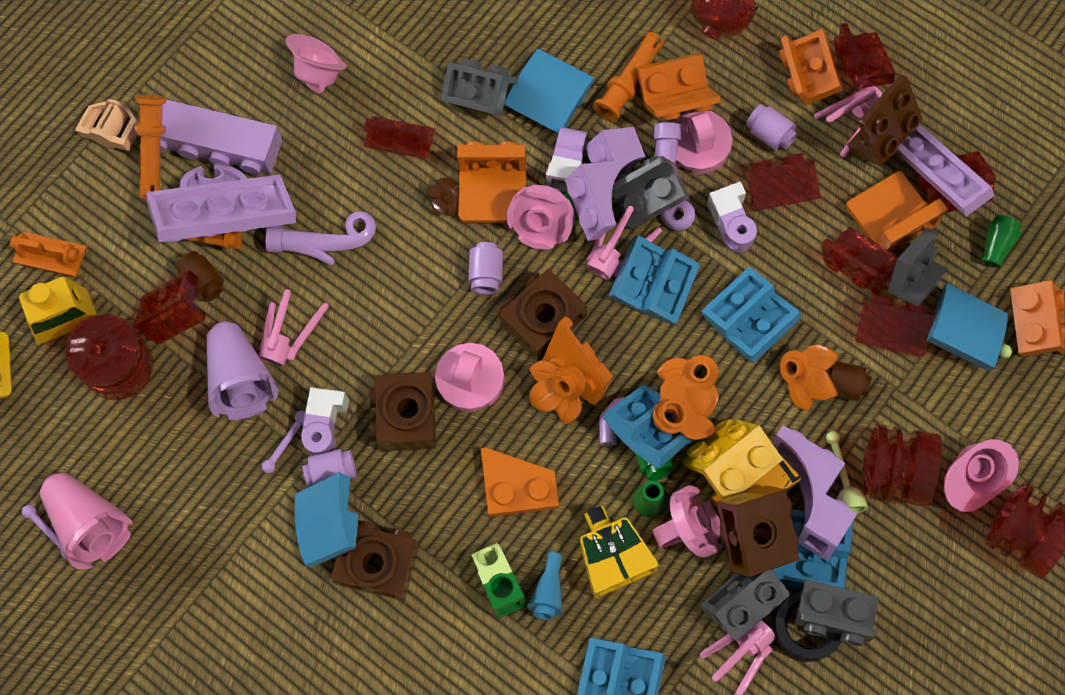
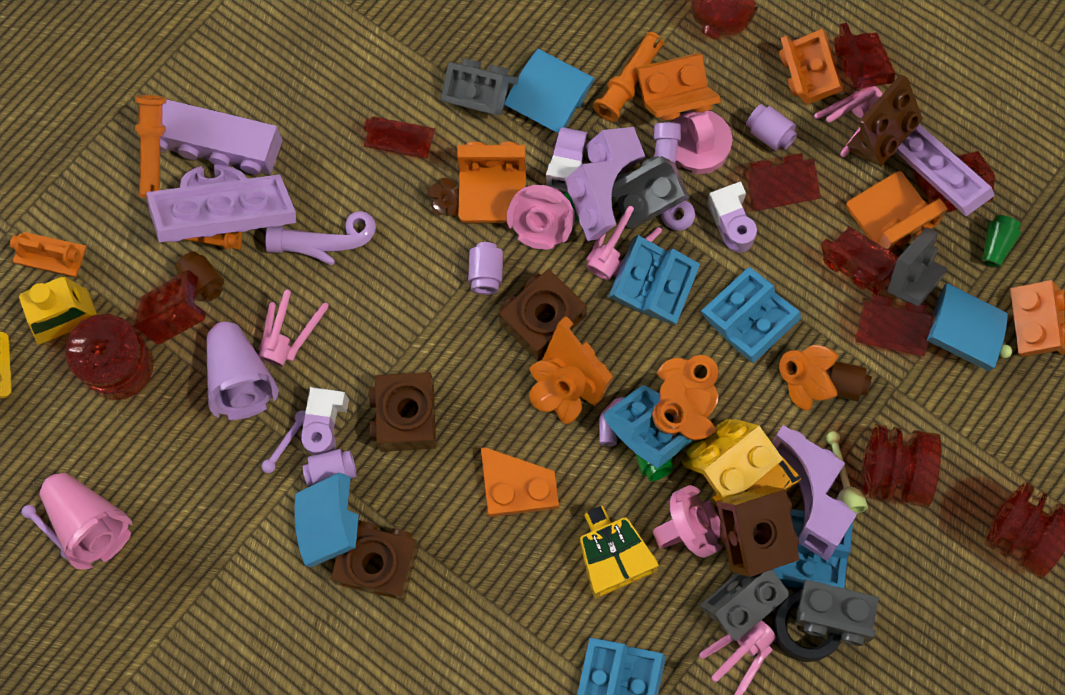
light nougat piece [75,99,138,152] -> none
bright pink piece [285,34,347,94] -> none
bright pink tile [435,343,505,413] -> none
leg [471,542,527,619] -> none
dark azure cone [527,552,563,620] -> none
green cone [633,480,669,518] -> none
bright pink piece [943,439,1019,512] -> none

